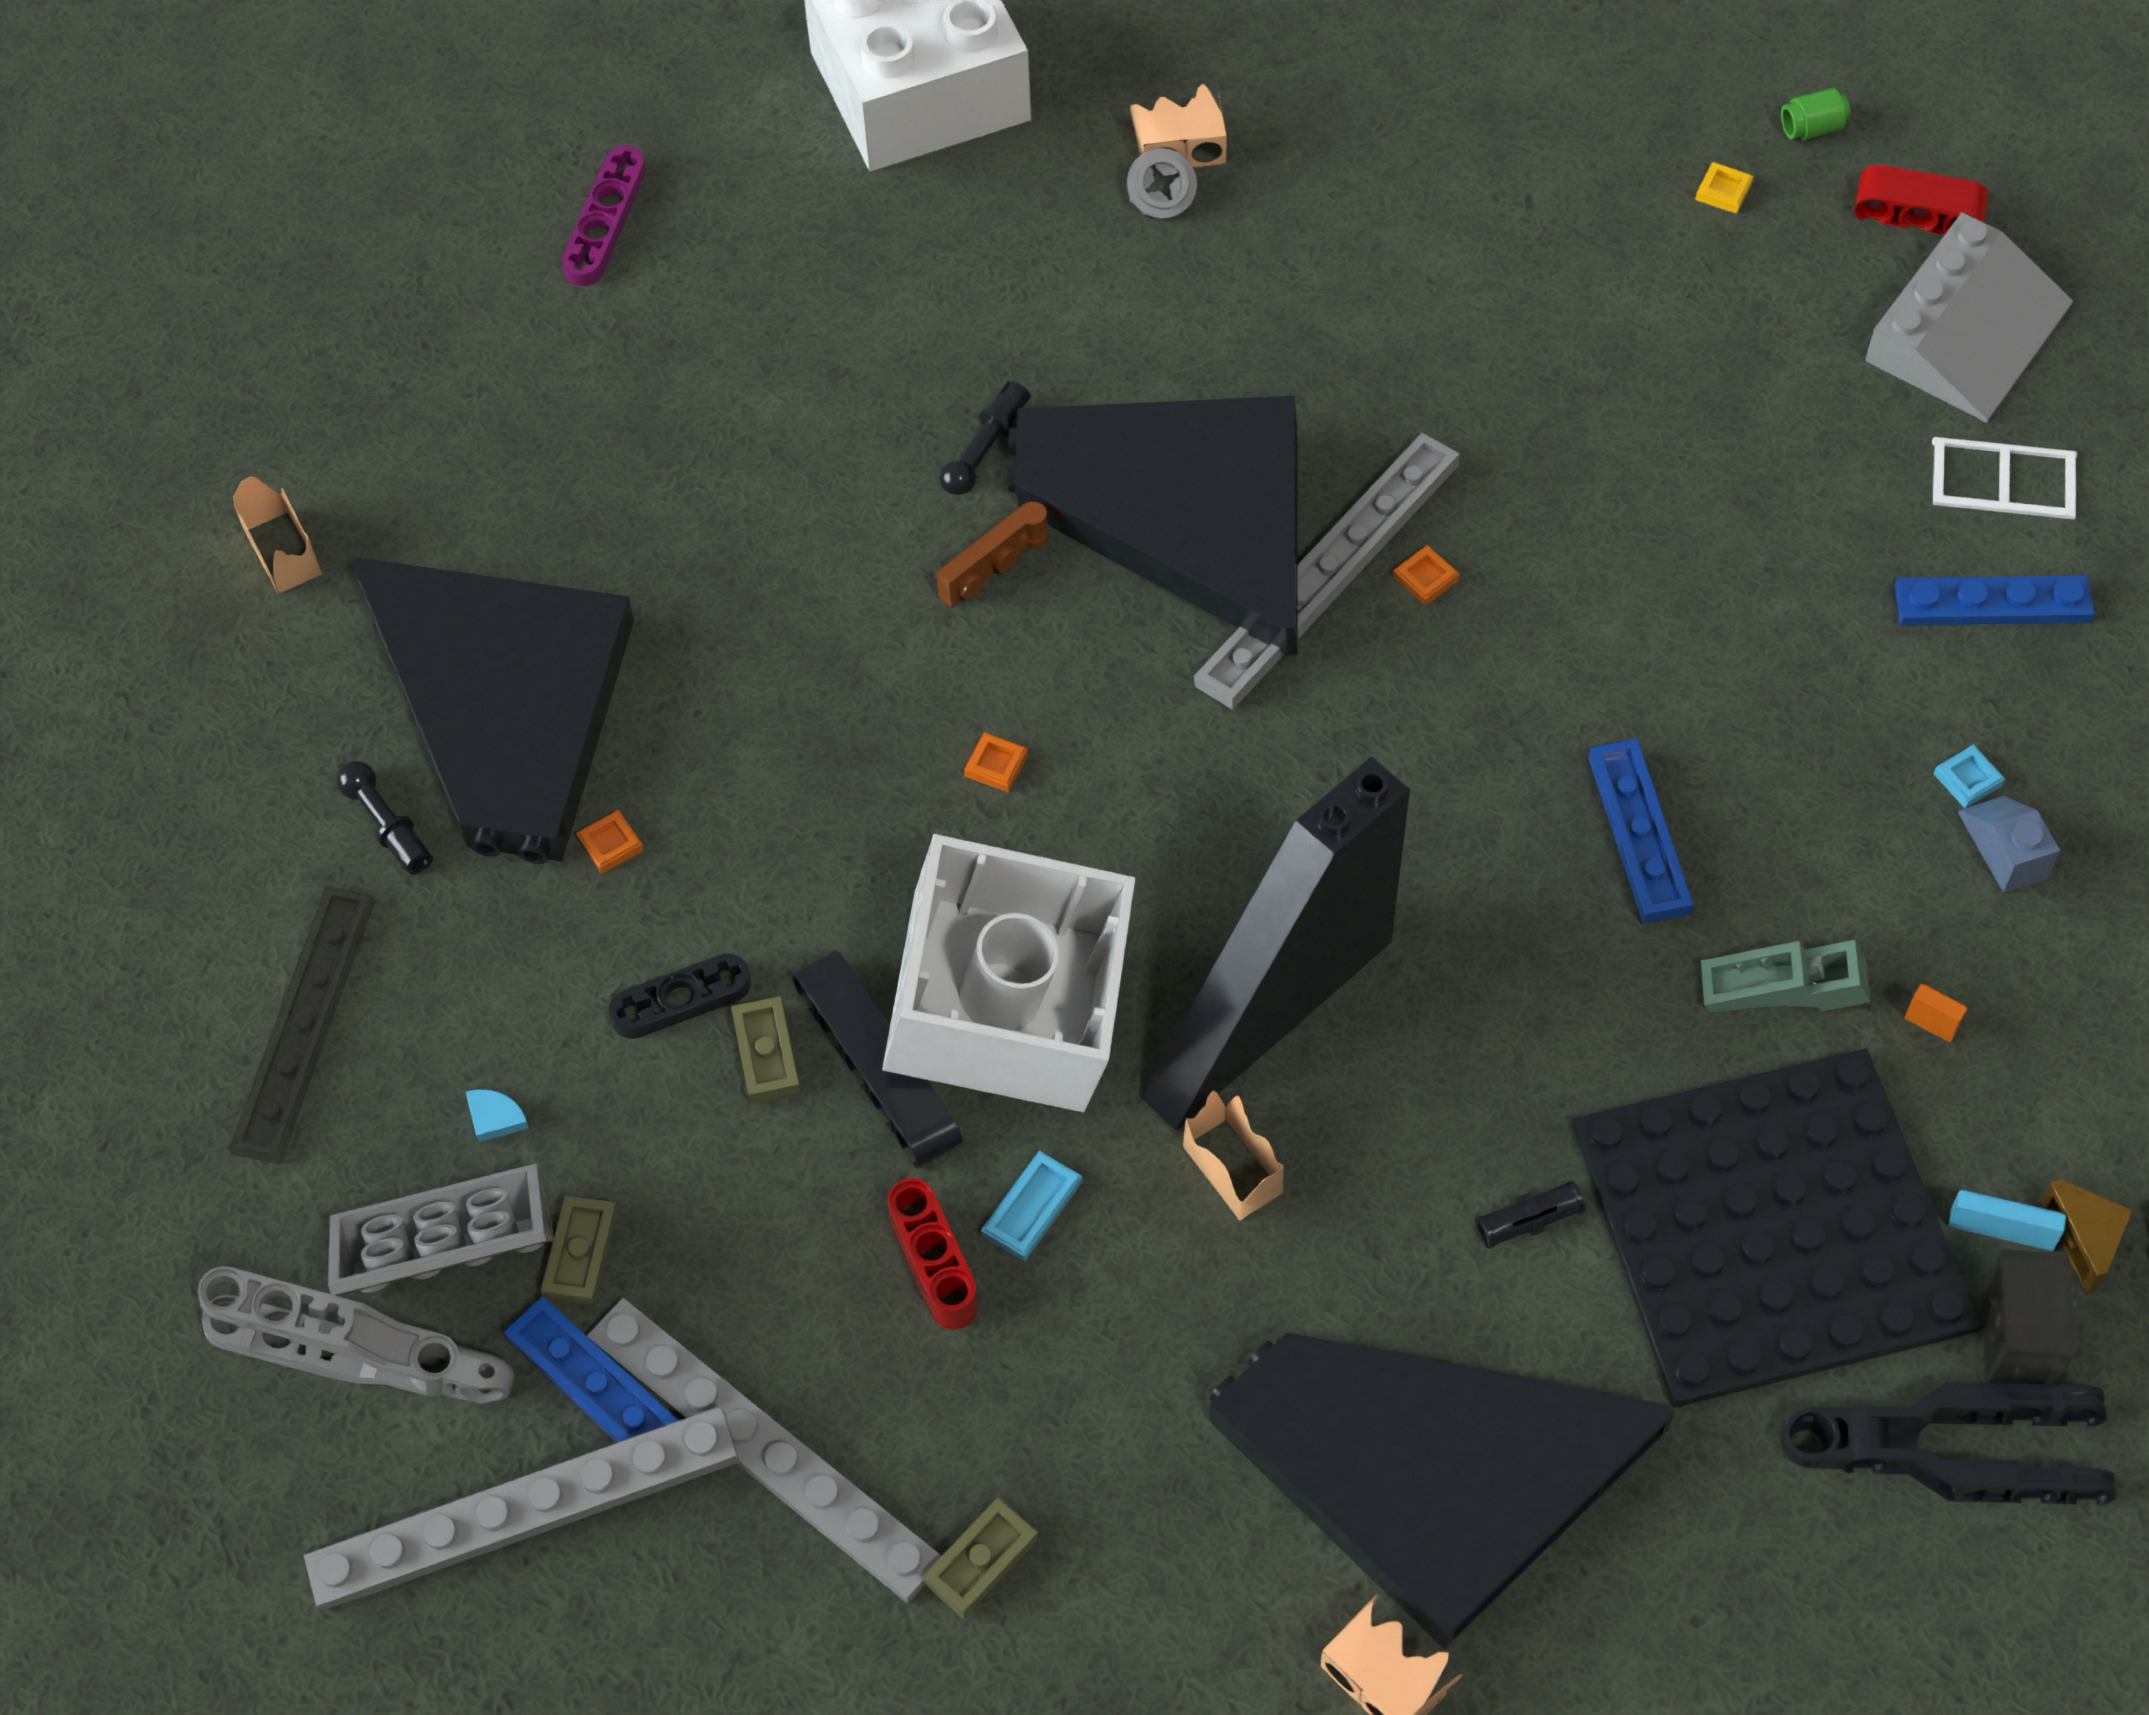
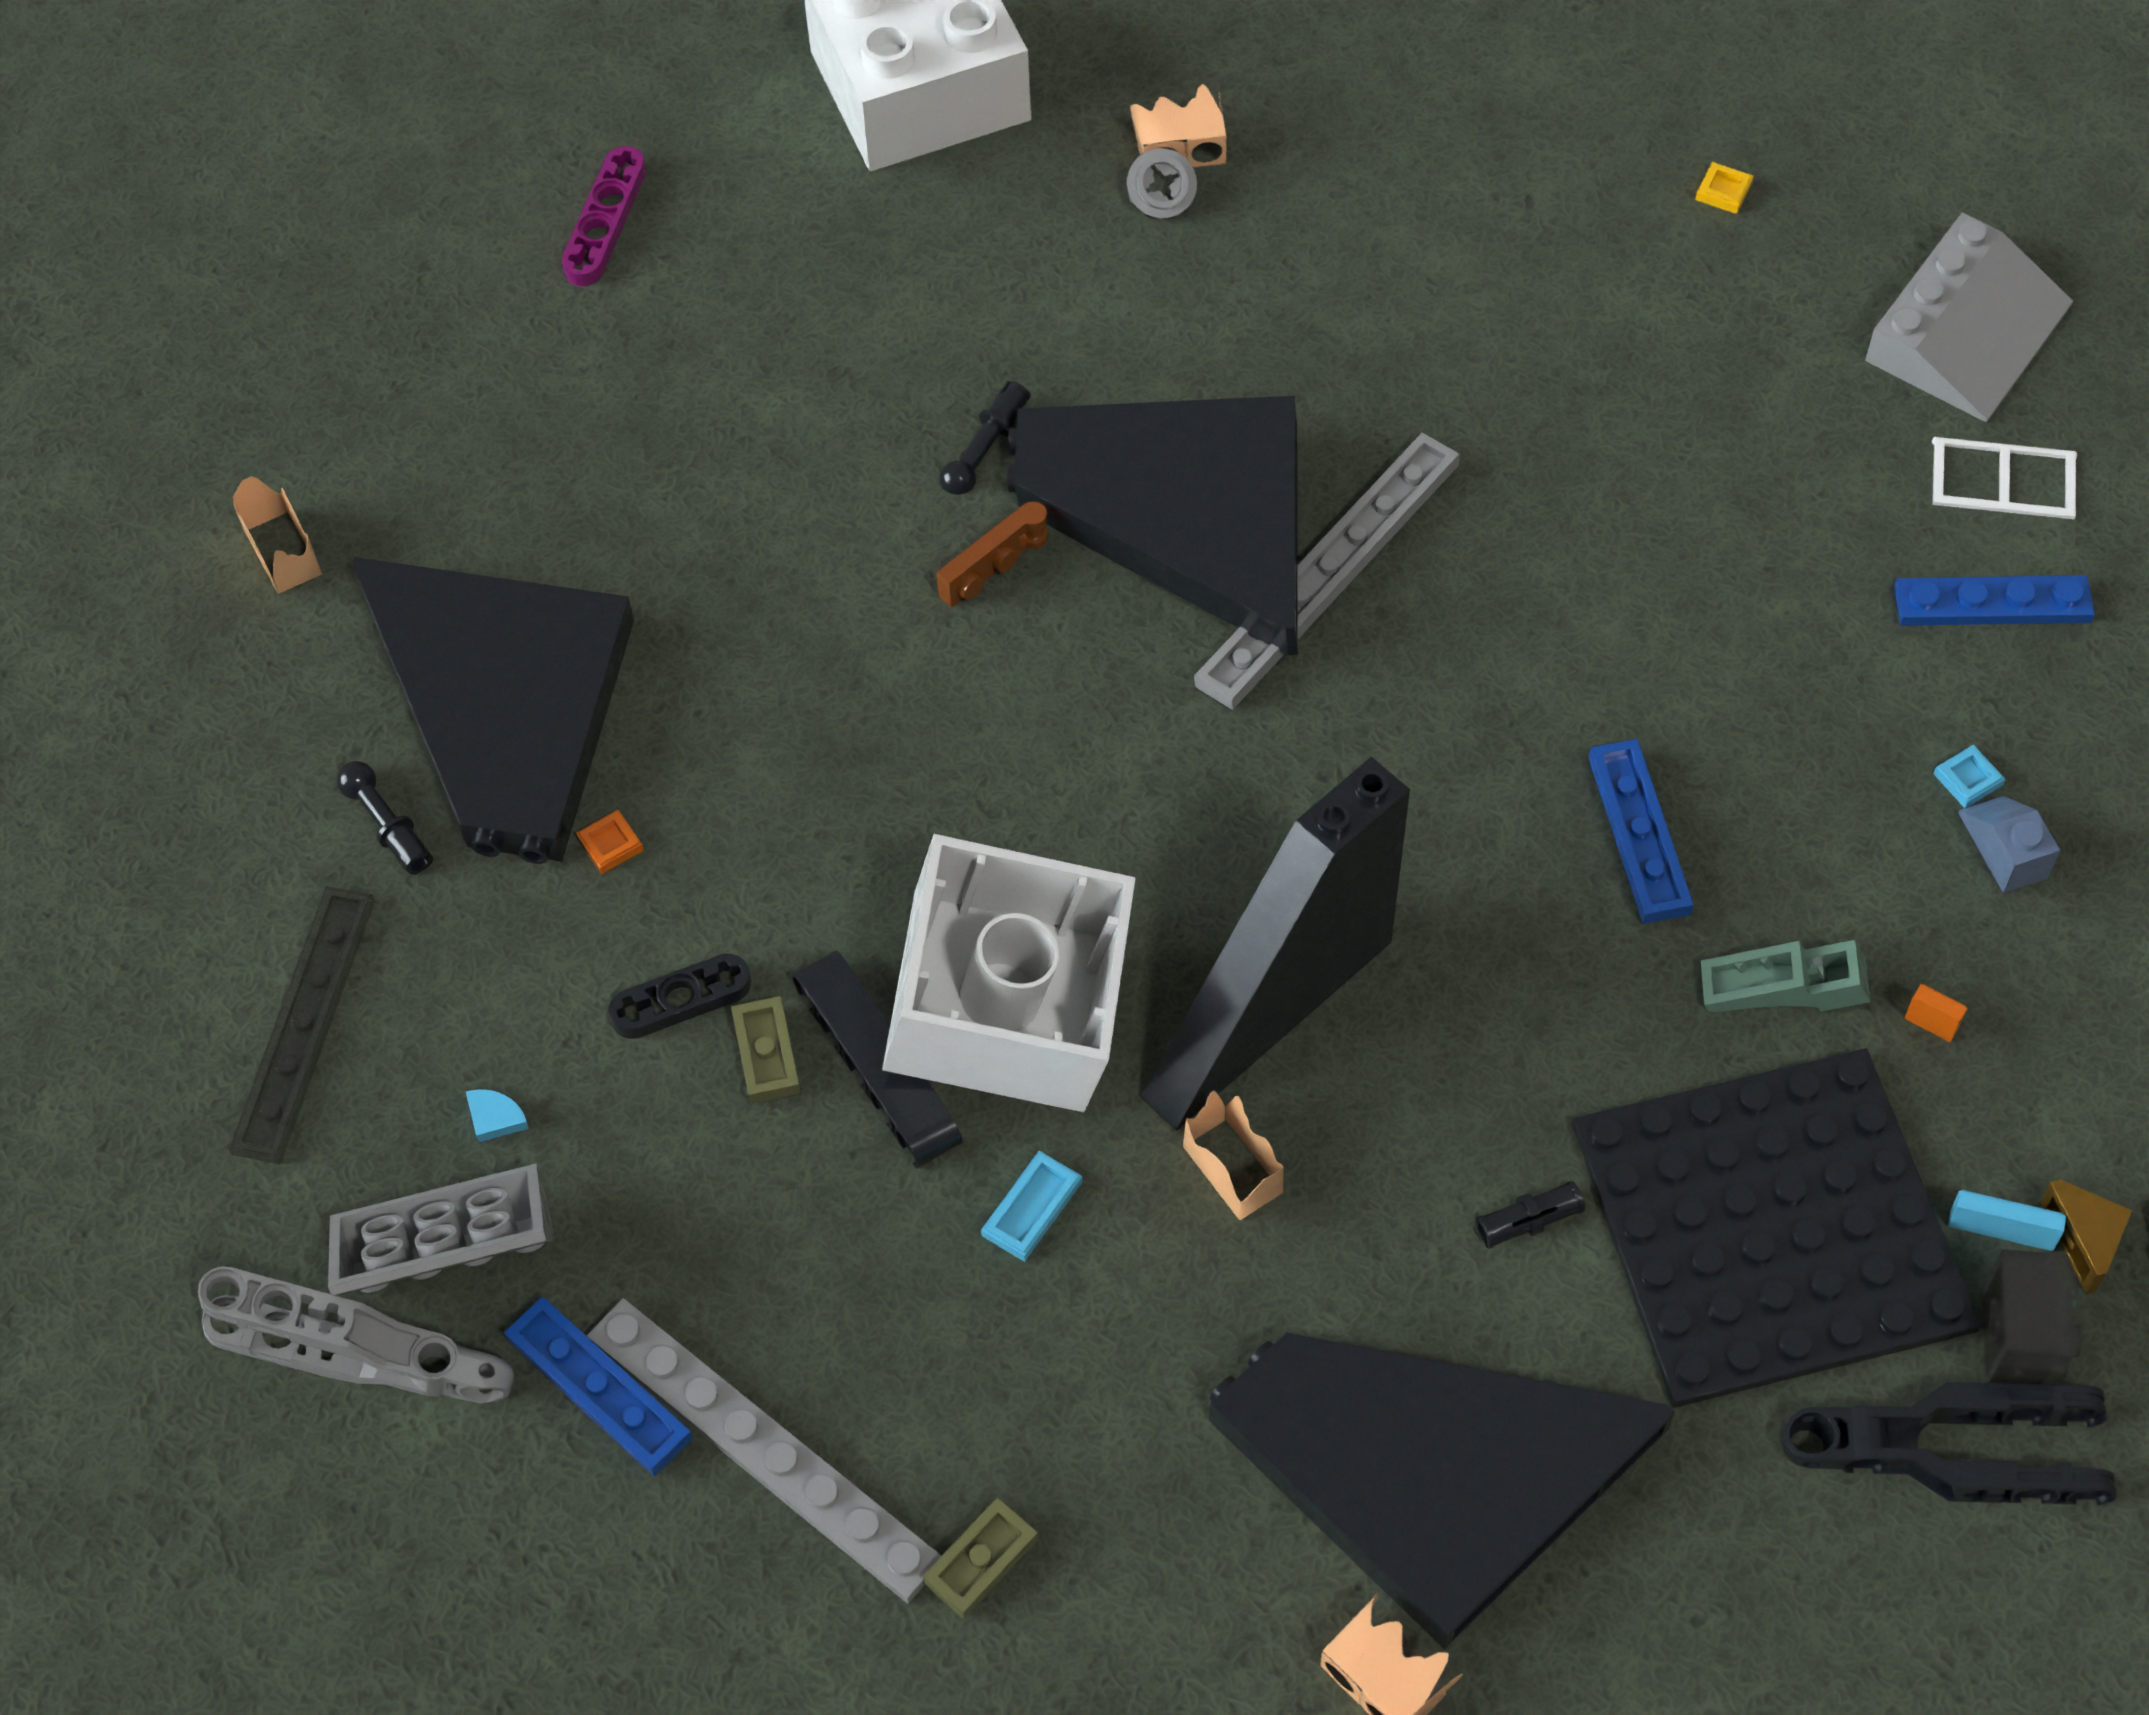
light grey plate [304,1406,740,1610] -> none
olive plate [541,1195,618,1307] -> none
red beam [888,1178,978,1330] -> none
orange tile [964,732,1028,793] -> none
orange tile [1392,545,1460,606] -> none
bright green brick [1781,88,1850,141] -> none
red beam [1854,165,1989,235] -> none

